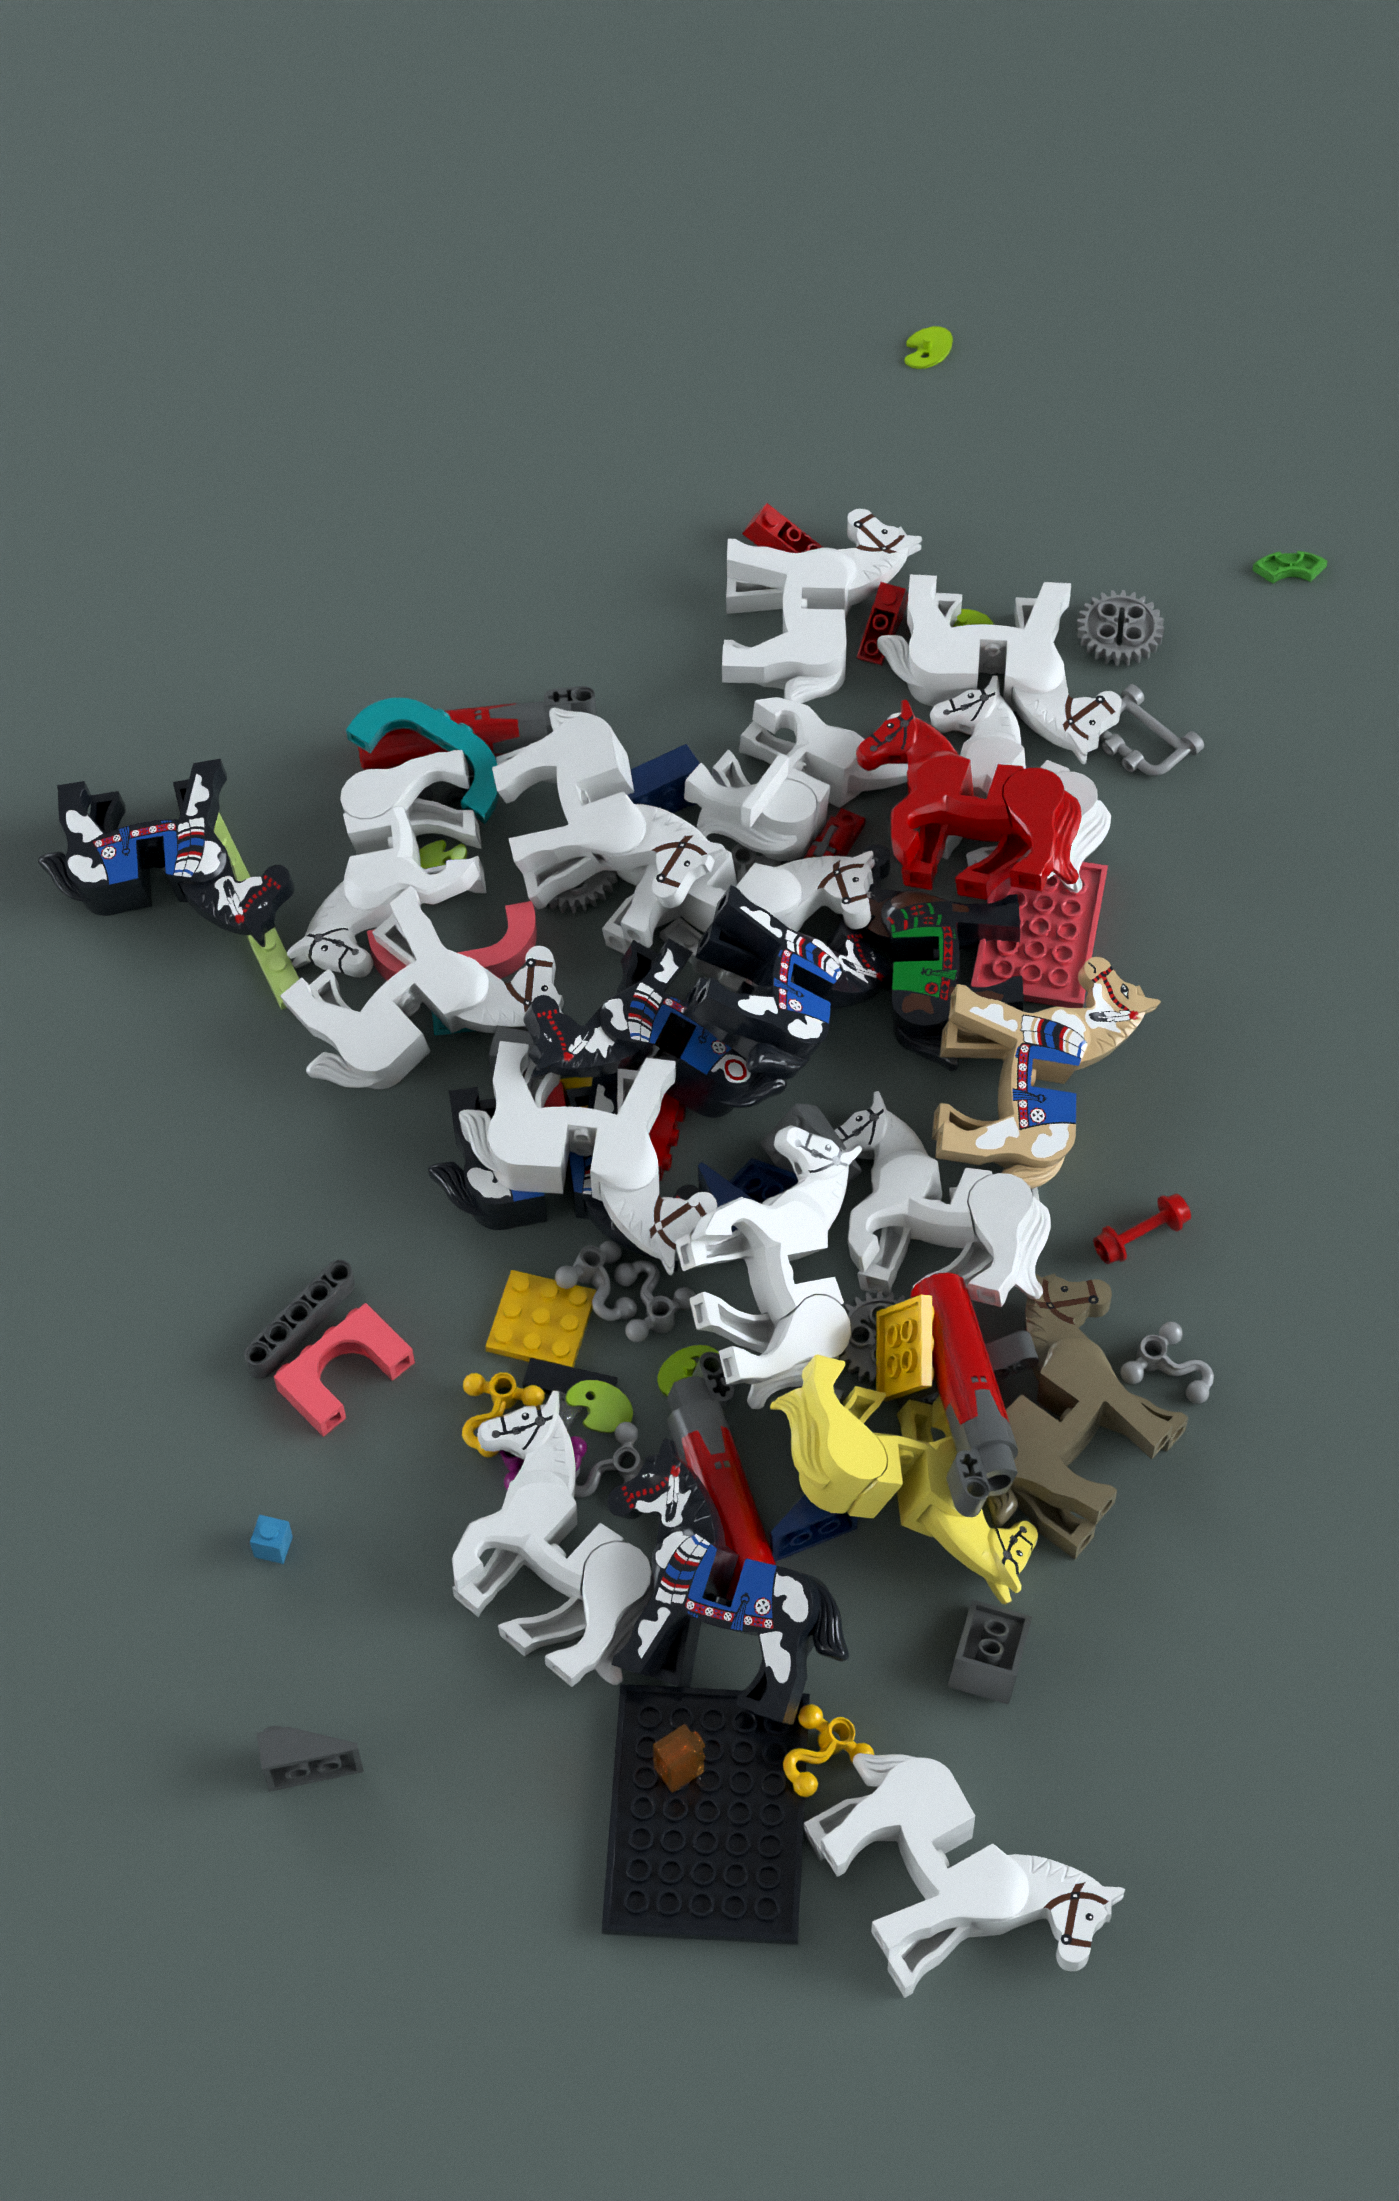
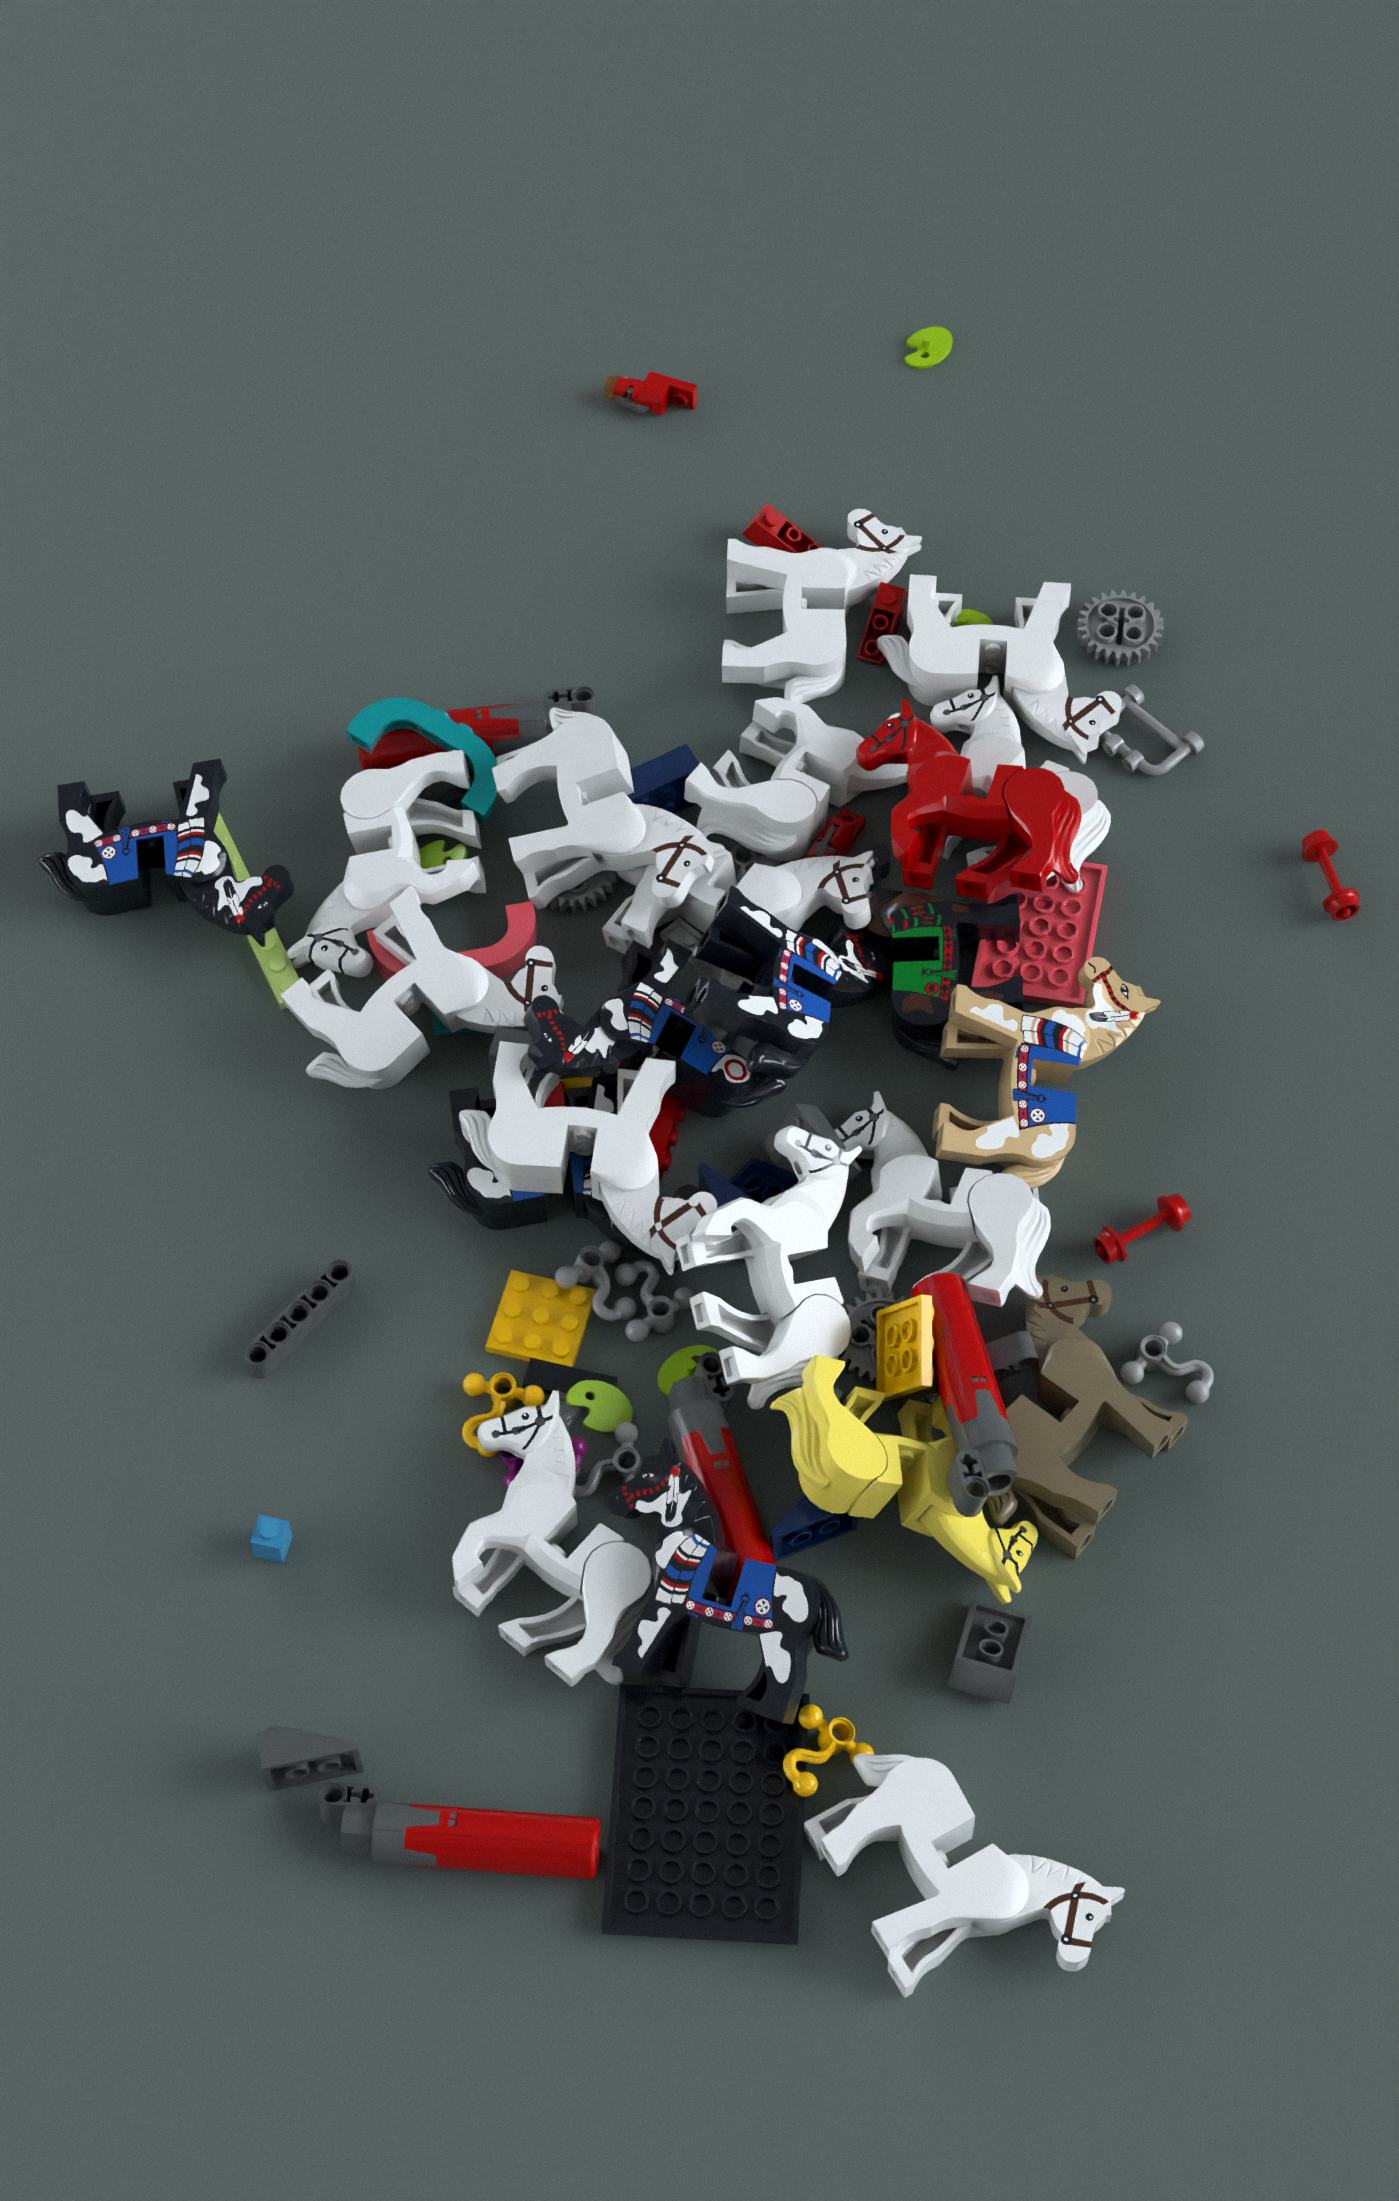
coral arch [274,1303,415,1437] -> none
clear orange brick [653,1724,705,1793] -> none
white tile [740,753,789,829] -> none
bright green tile [1252,551,1328,584] -> none
none -> red piece [318,1782,600,1880]
none -> red plate [604,371,697,415]
none -> red piece [1302,830,1360,921]

